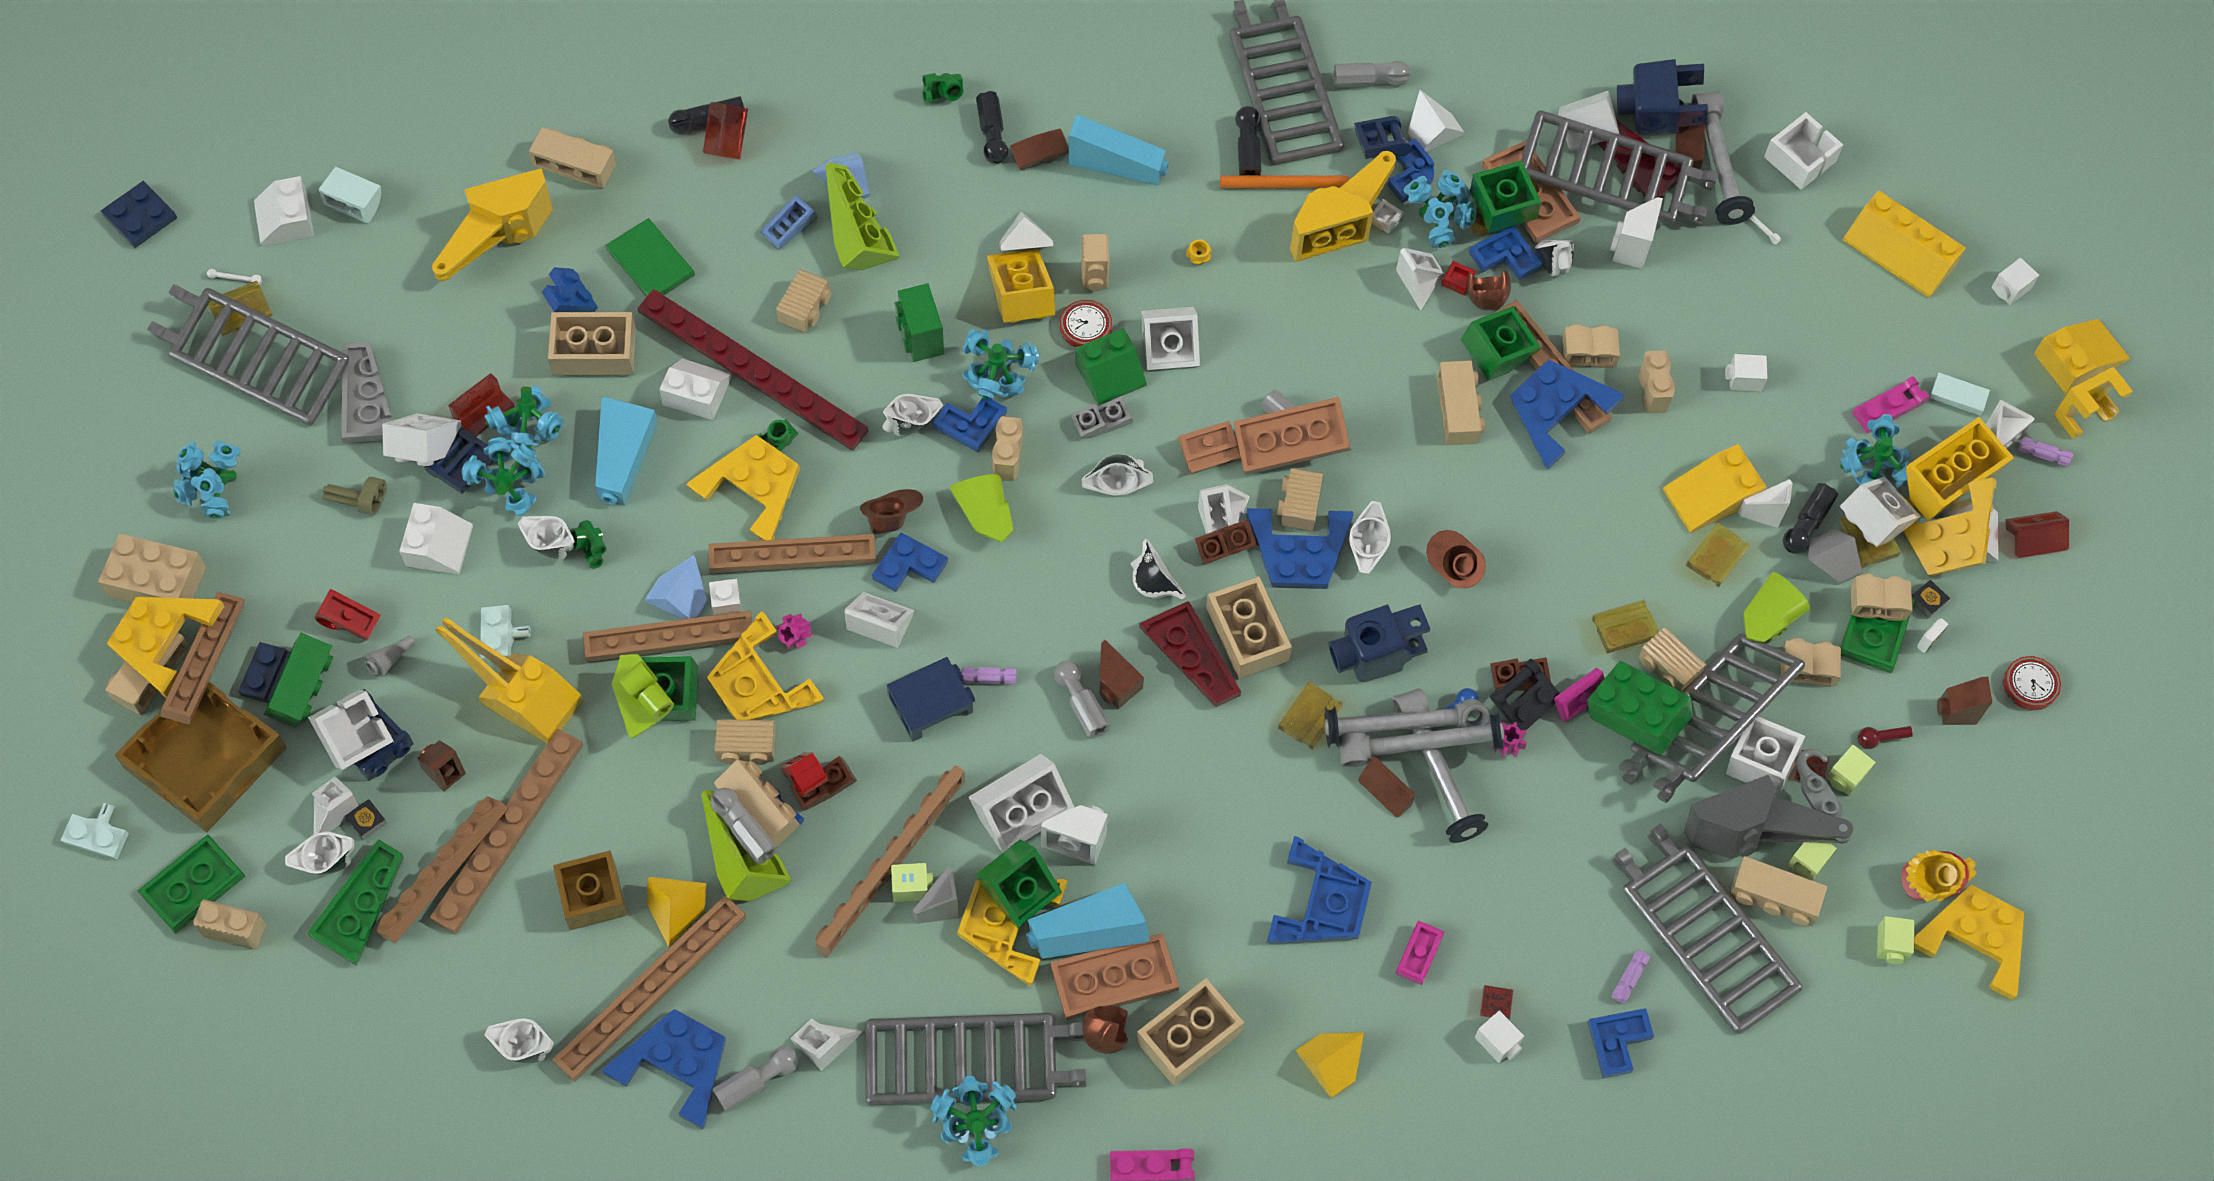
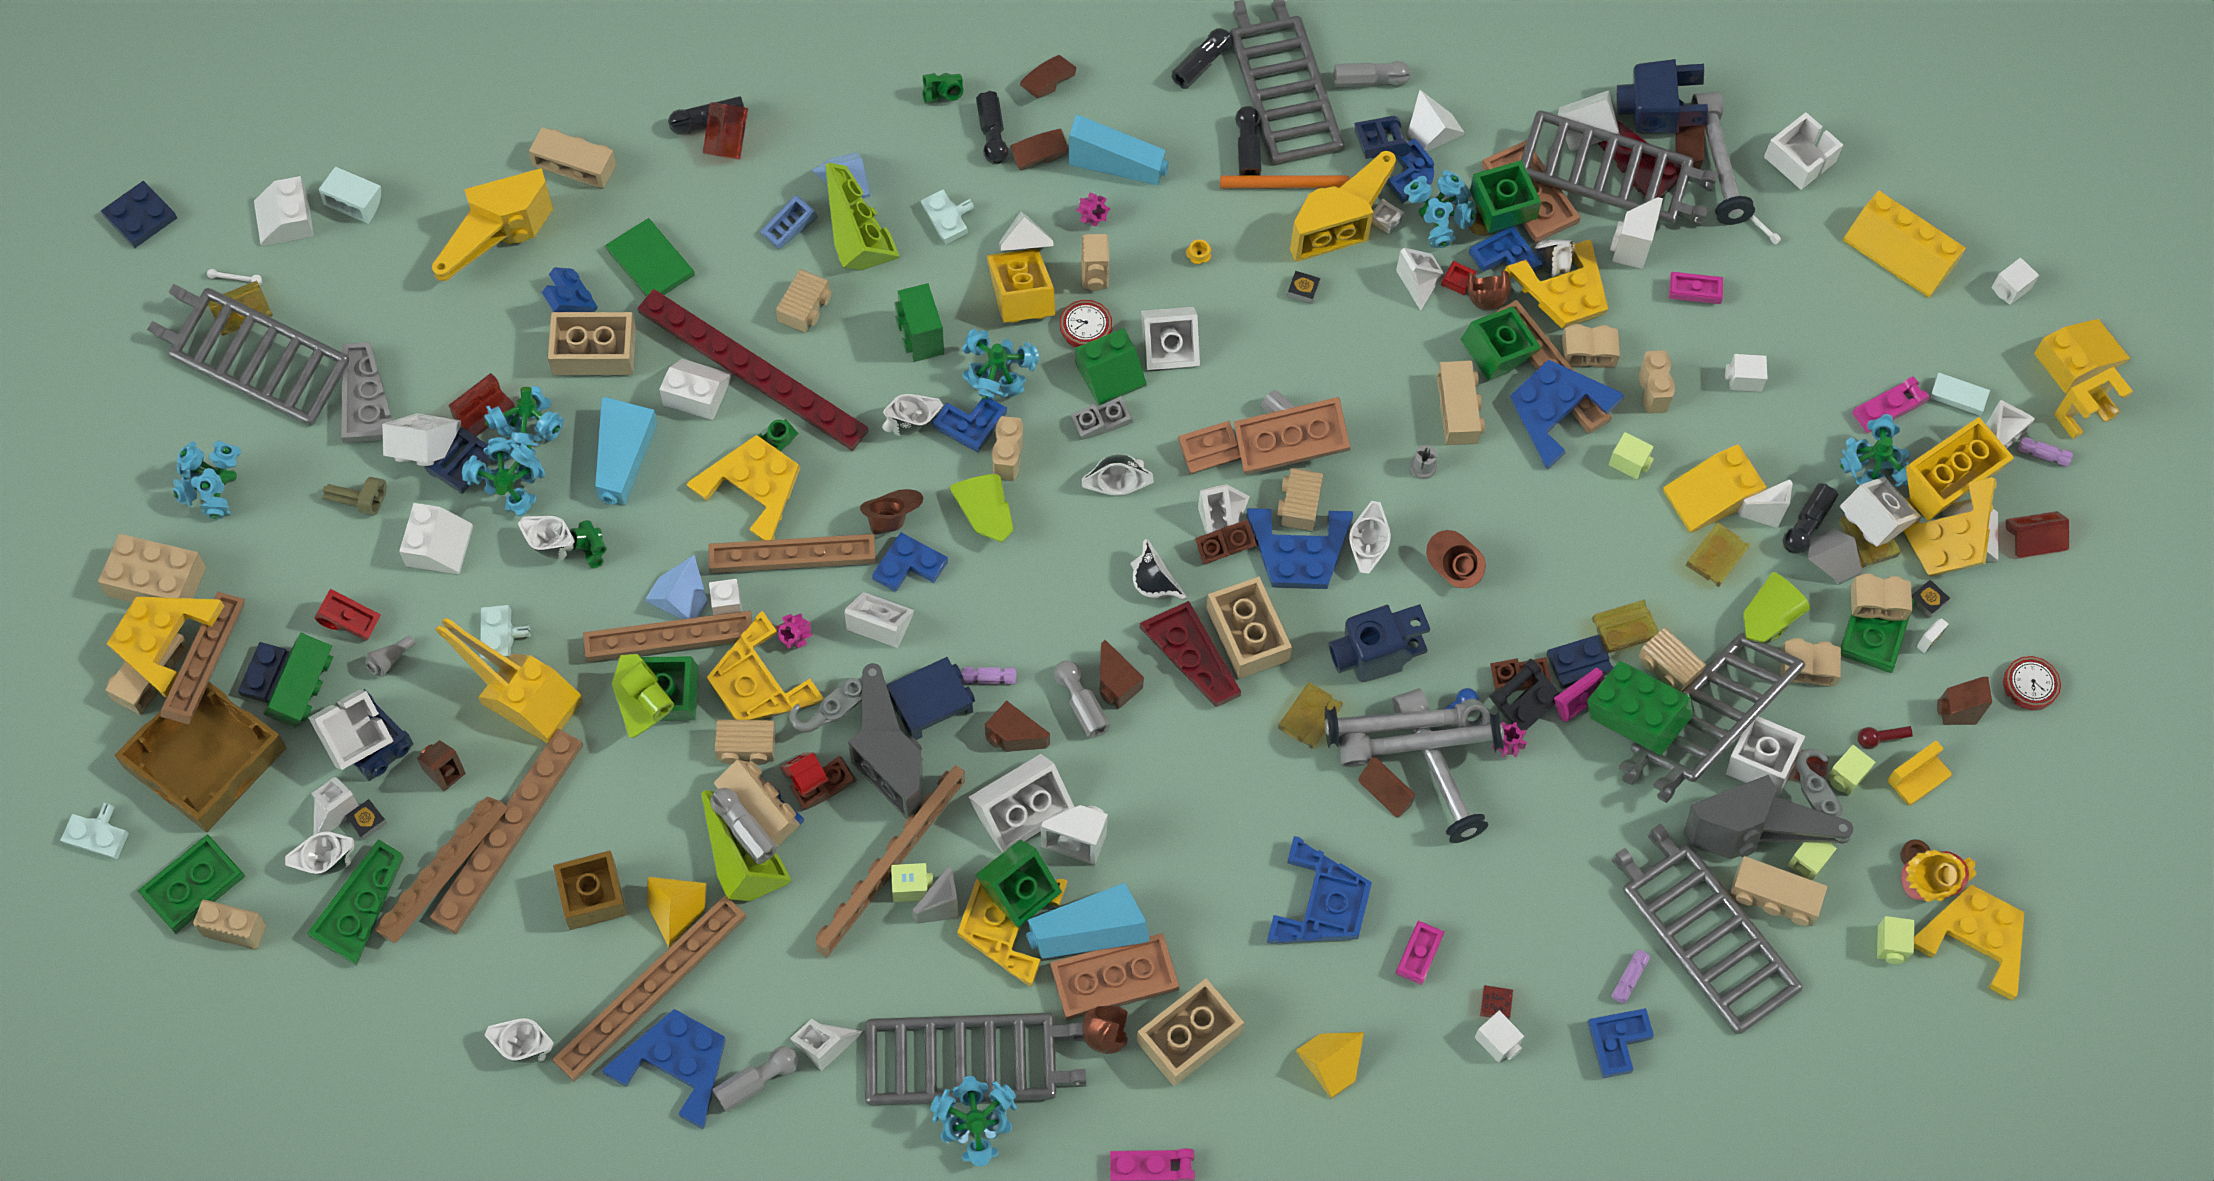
none -> dark grey slope [789,663,923,819]
none -> light aqua plate [921,190,975,245]
none -> copper slope [985,700,1050,752]
none -> copper slope [1020,55,1077,98]
none -> dark pink gear [1076,192,1110,227]
none -> black piece [1171,28,1232,89]
none -> tile [1287,271,1320,304]
none -> light grey bush [1410,445,1437,479]
none -> yellow wing [1504,239,1608,329]
none -> dark blue plate [1546,634,1614,689]
none -> yellowish green brick [1608,432,1654,479]
none -> dark pink plate [1668,271,1723,304]
none -> yellow panel [1887,740,1952,806]
none -> reddish brown tile [1900,839,1931,865]

